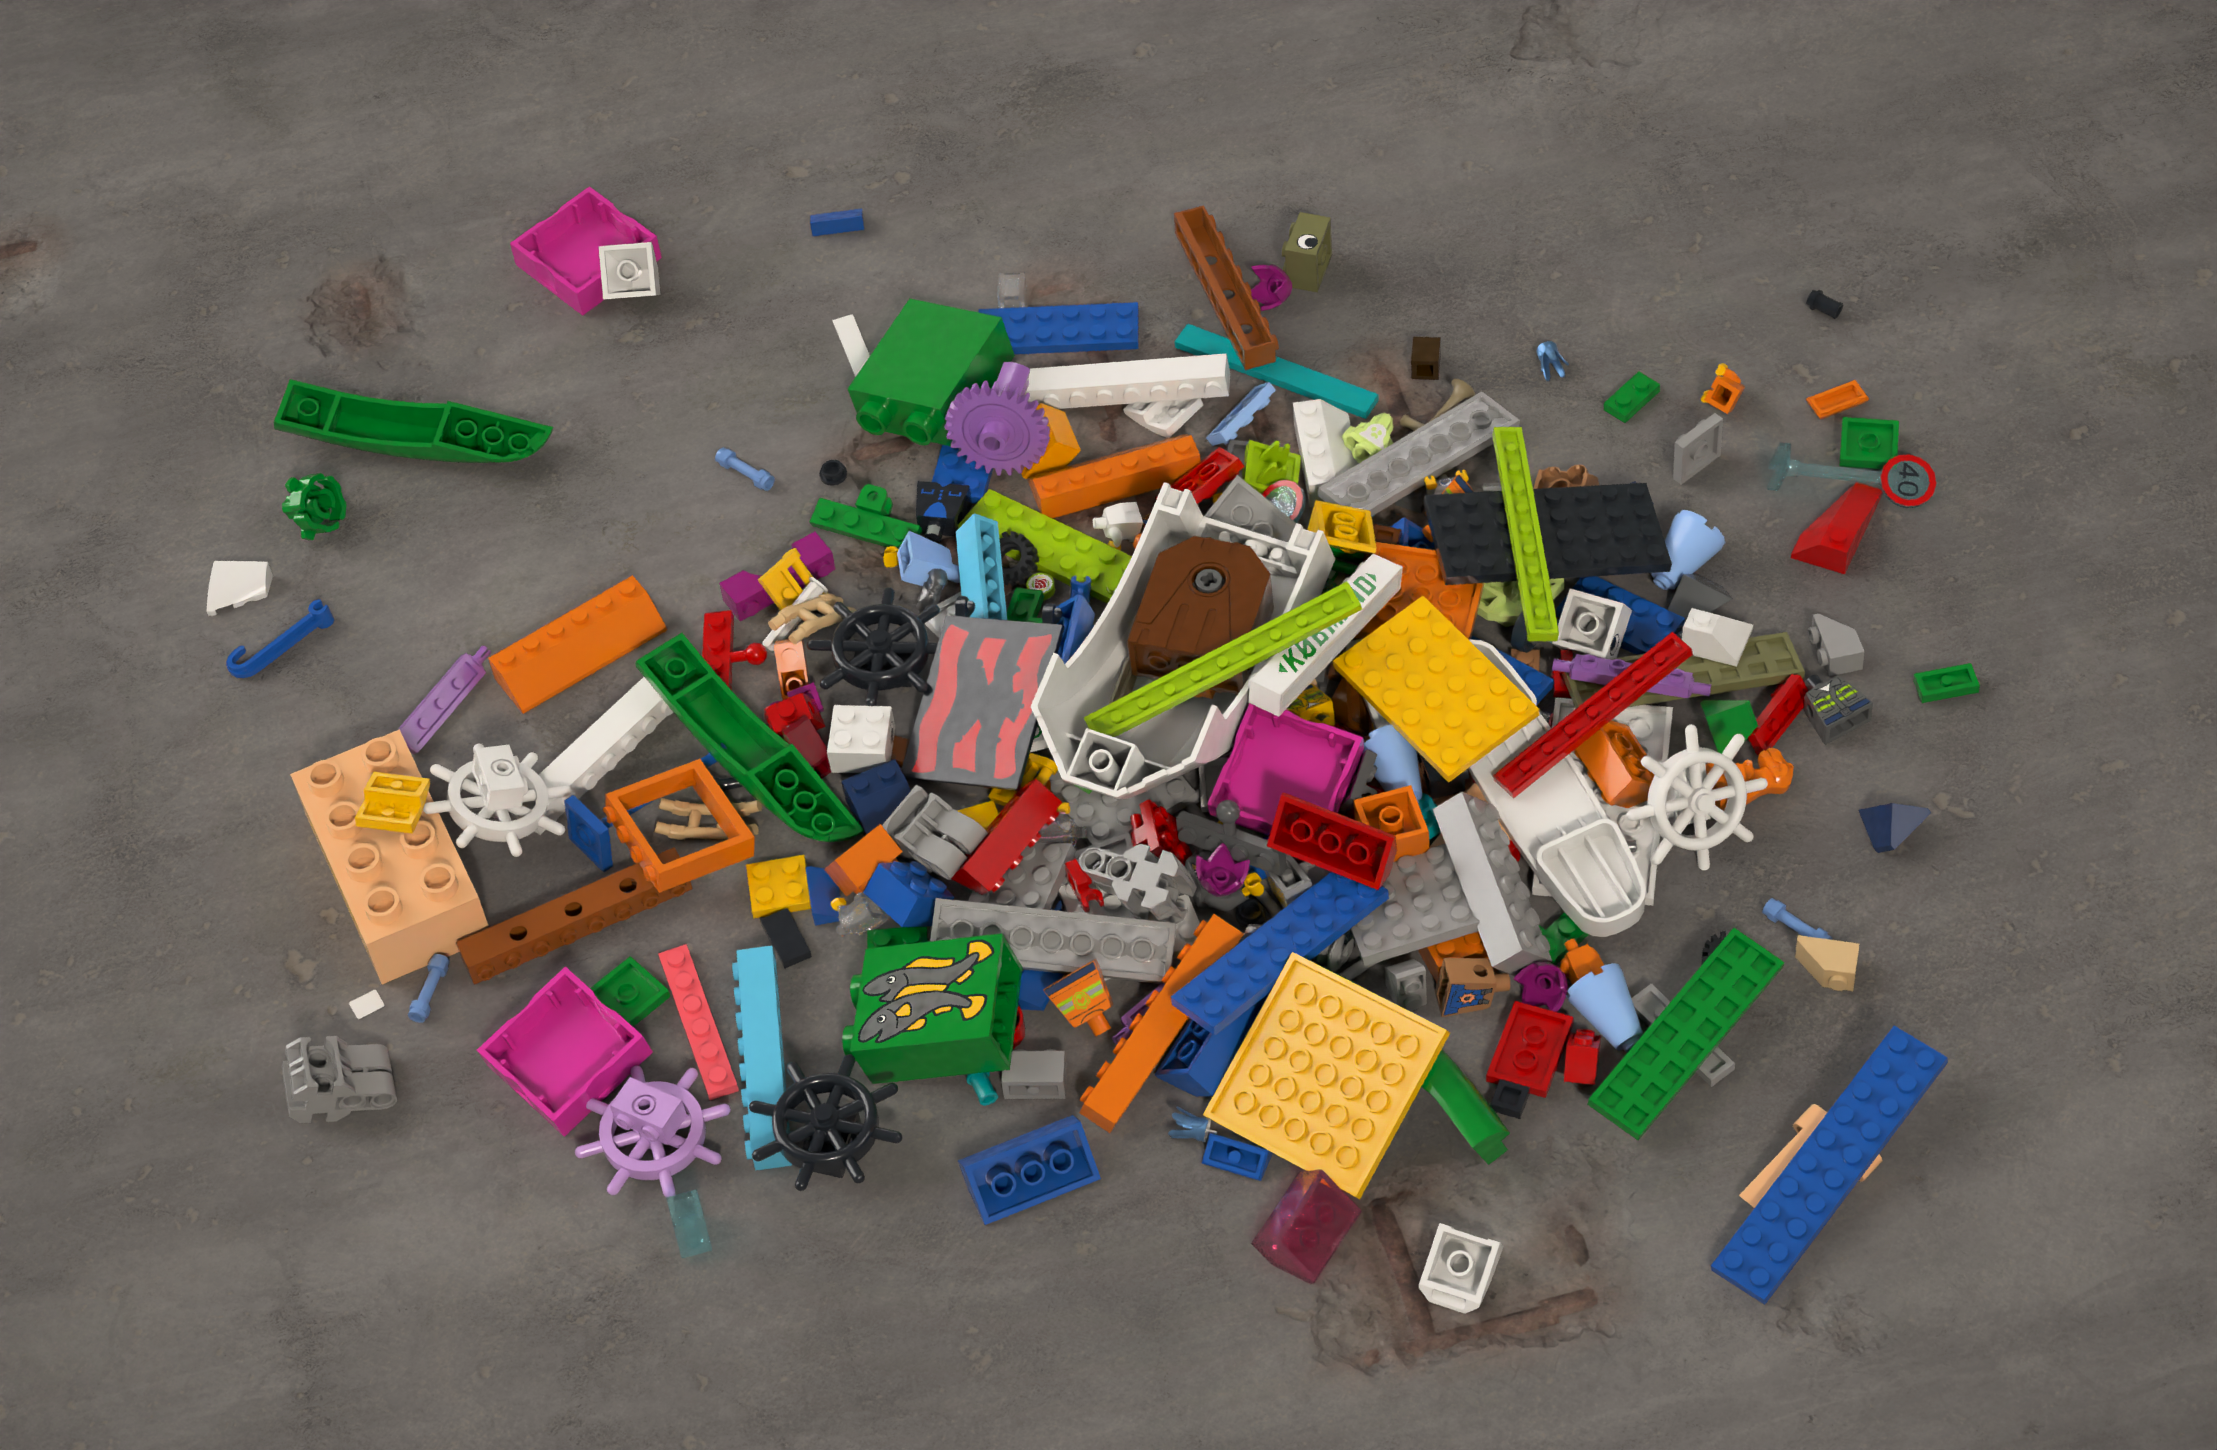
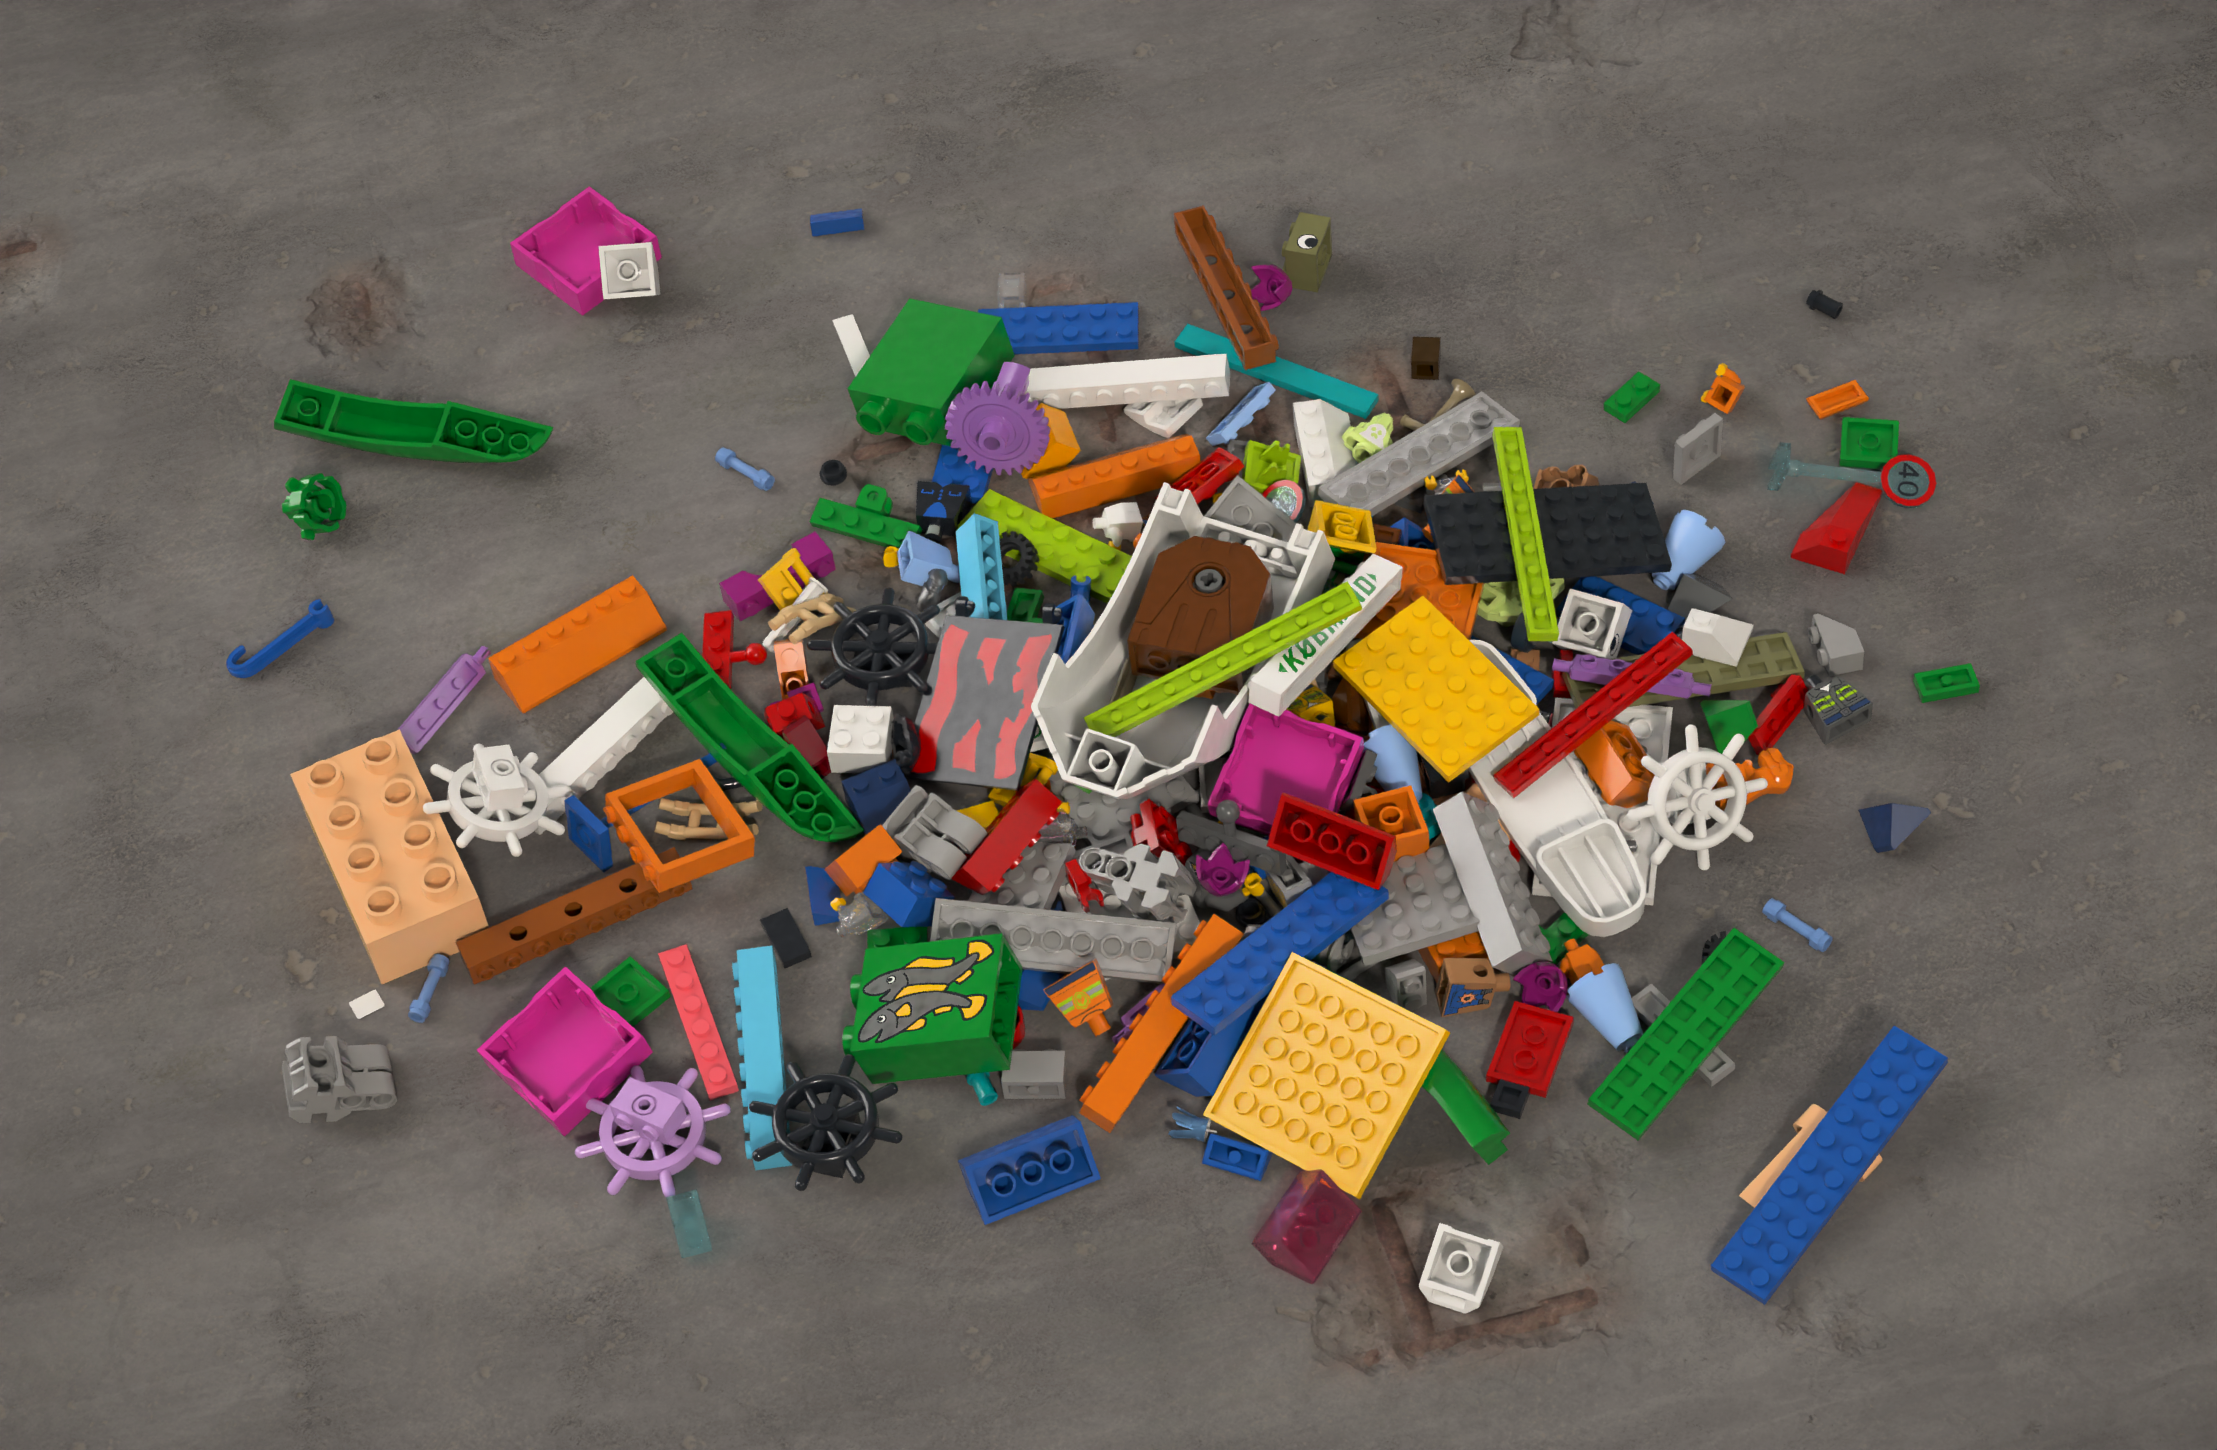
white slope [207,561,273,616] -> none
yellow slope [355,772,430,834] -> none
yellow plate [746,855,811,919] -> none
tile [1026,573,1055,601] -> none
flat silver piece [1536,341,1569,381] -> none
red slope [1564,1029,1601,1085] -> none
tan slope [1795,935,1860,991] -> none
none -> black arm [891,713,921,768]

